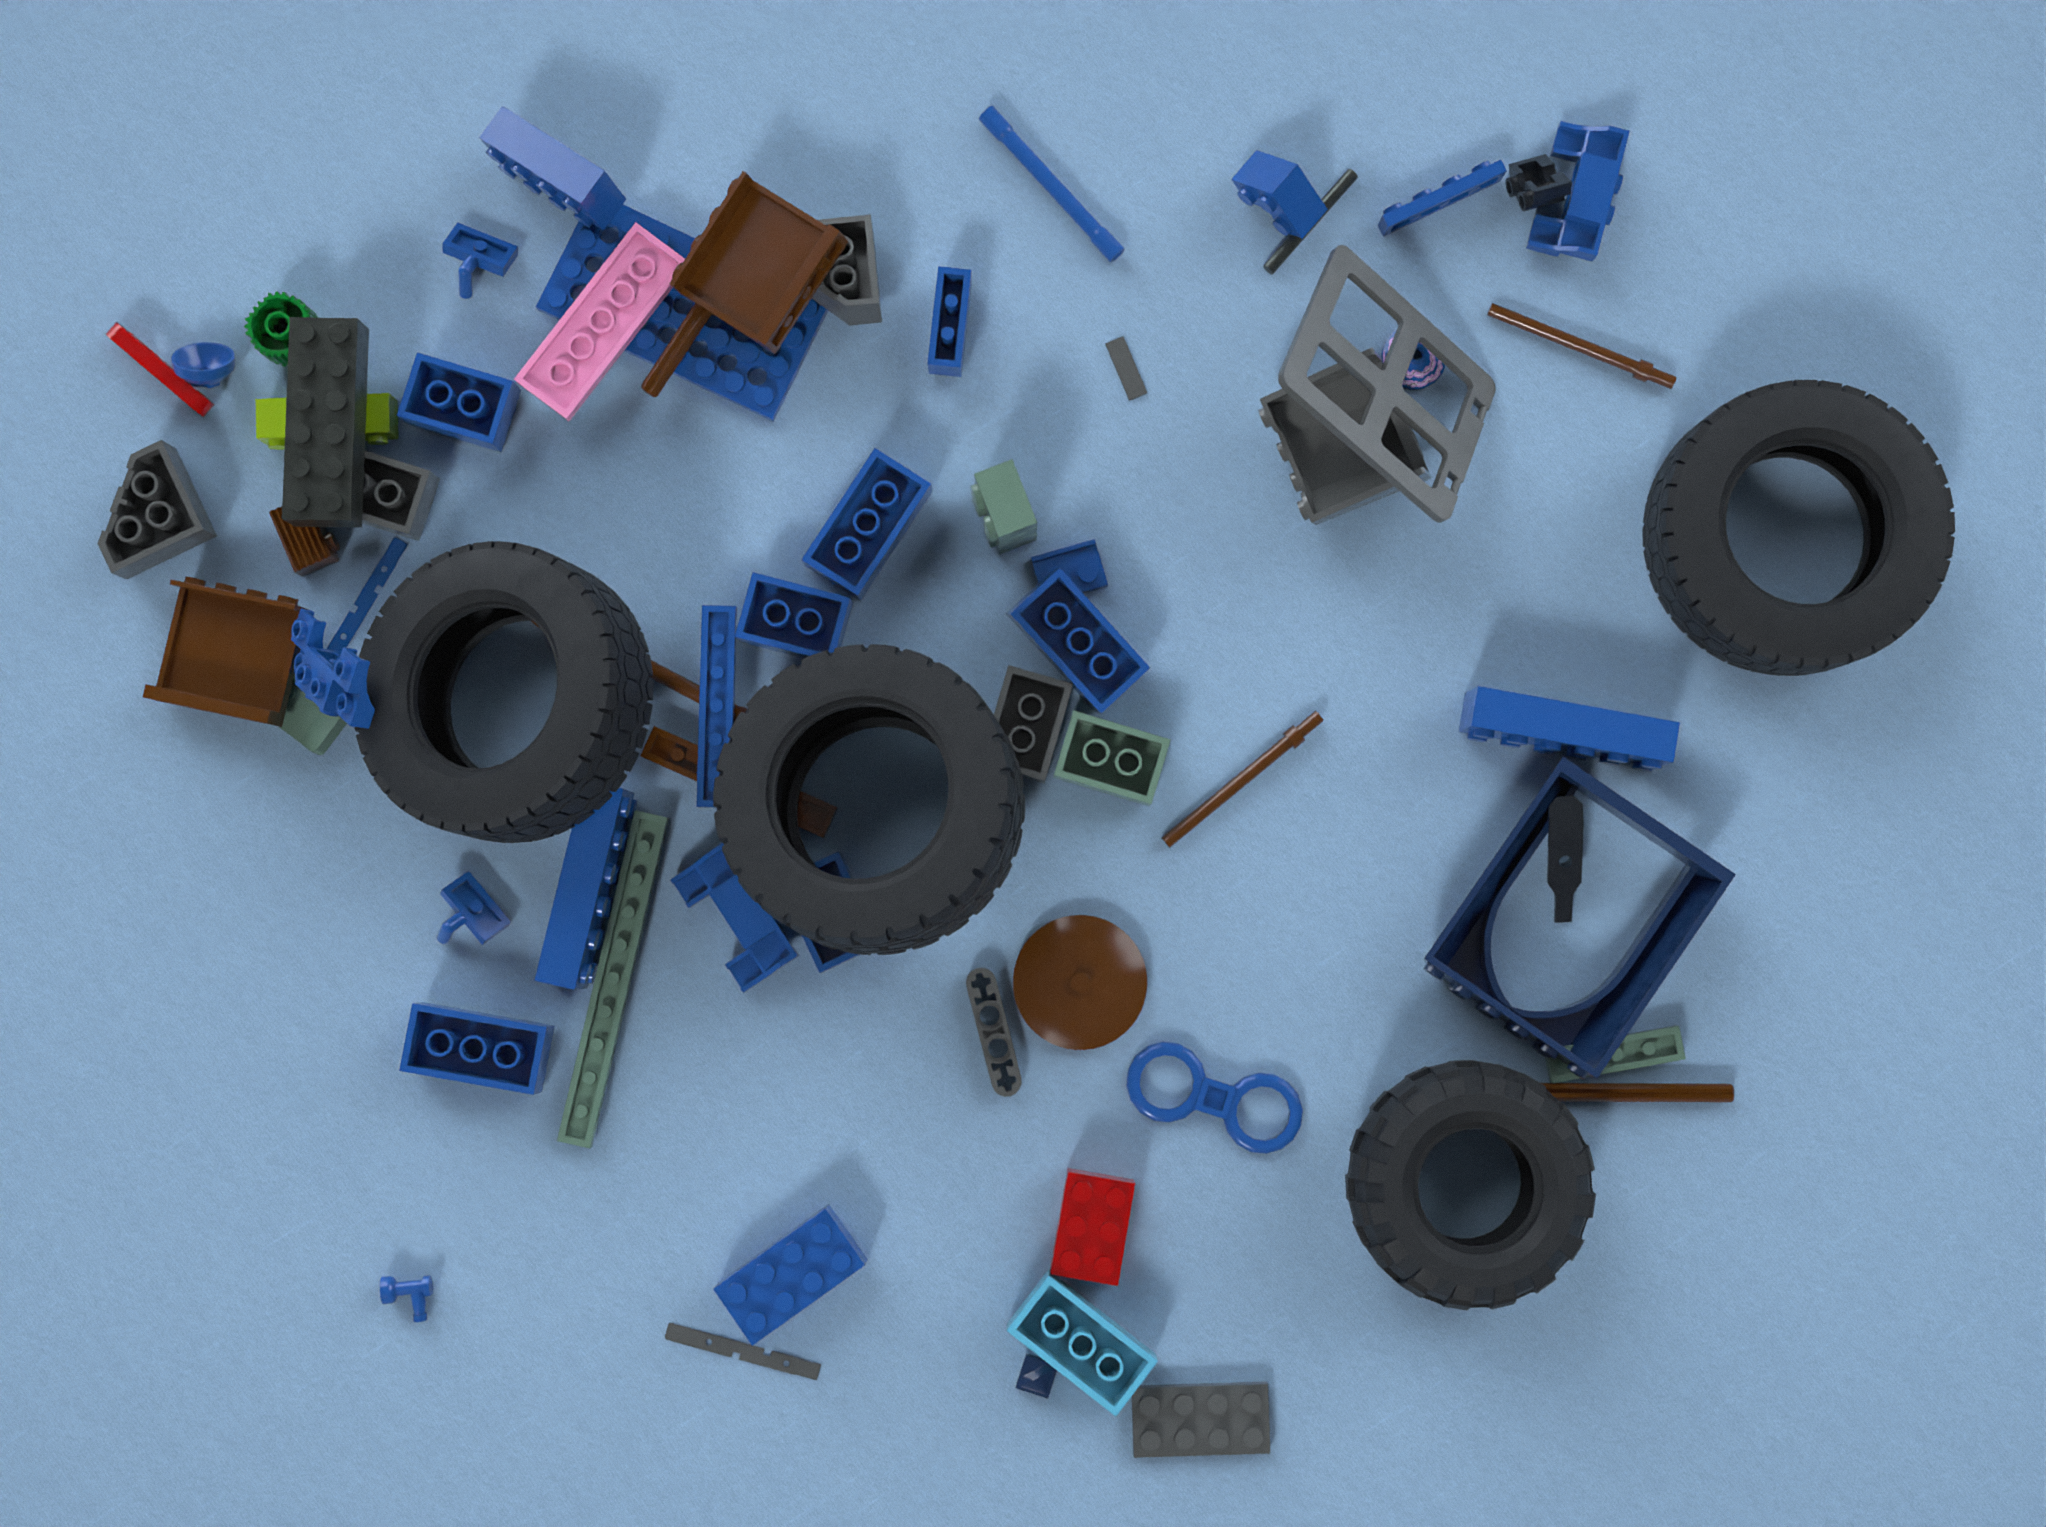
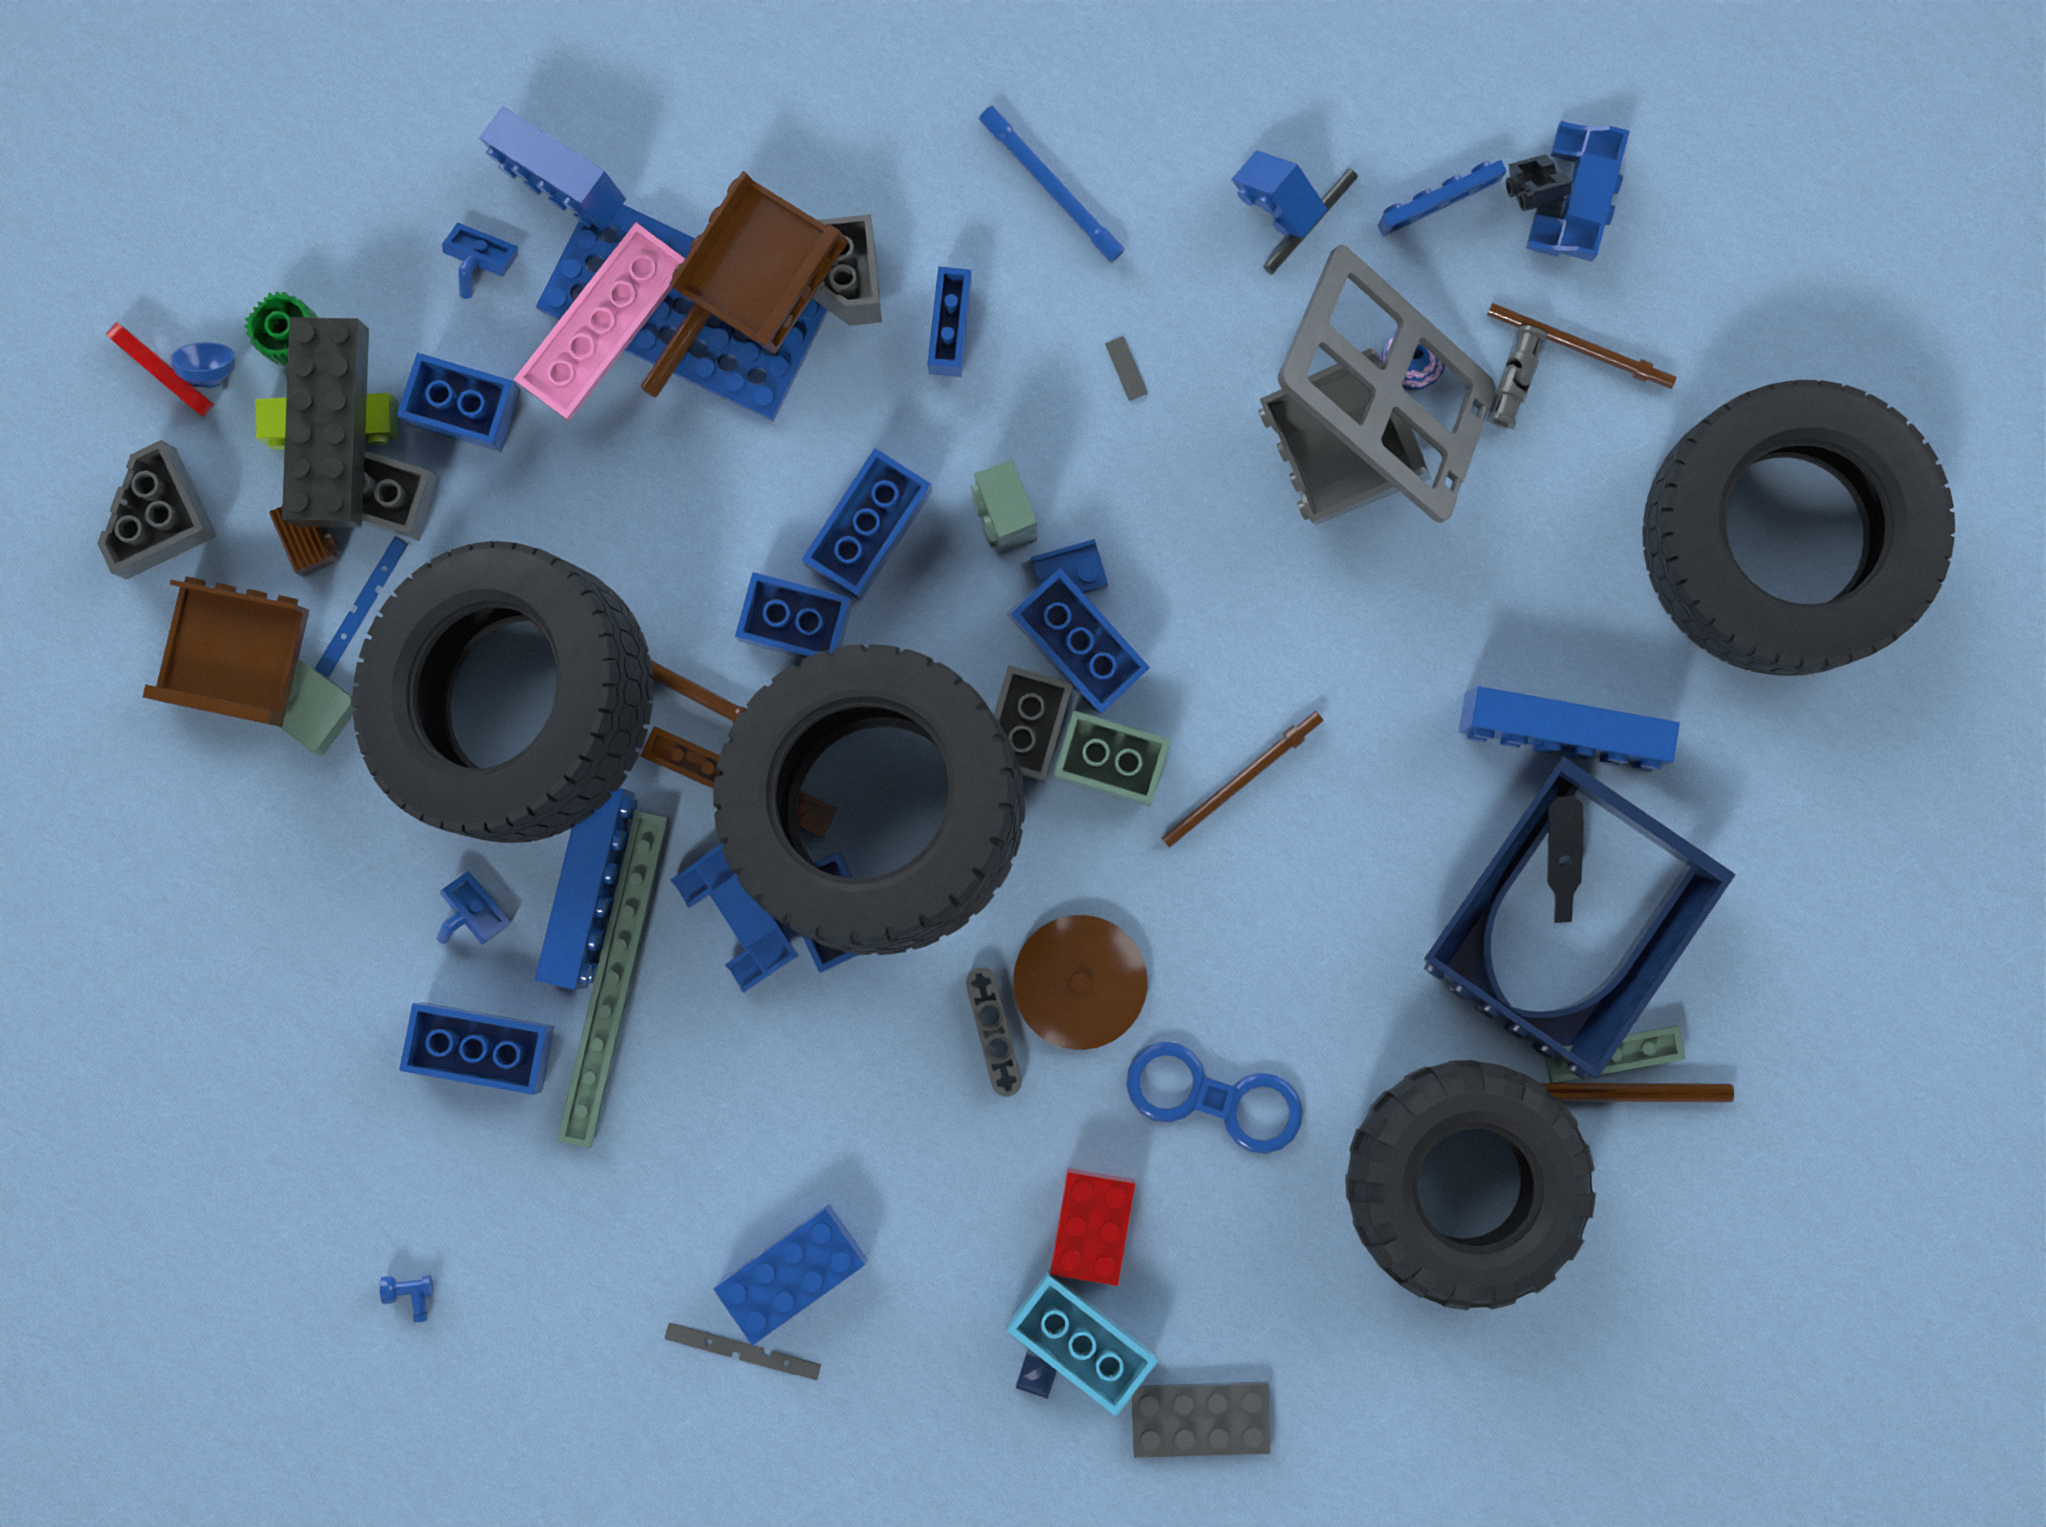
blue bracket [291,609,375,729] -> none
blue plate [696,605,737,808] -> none
none -> dark grey piece [1487,325,1548,429]

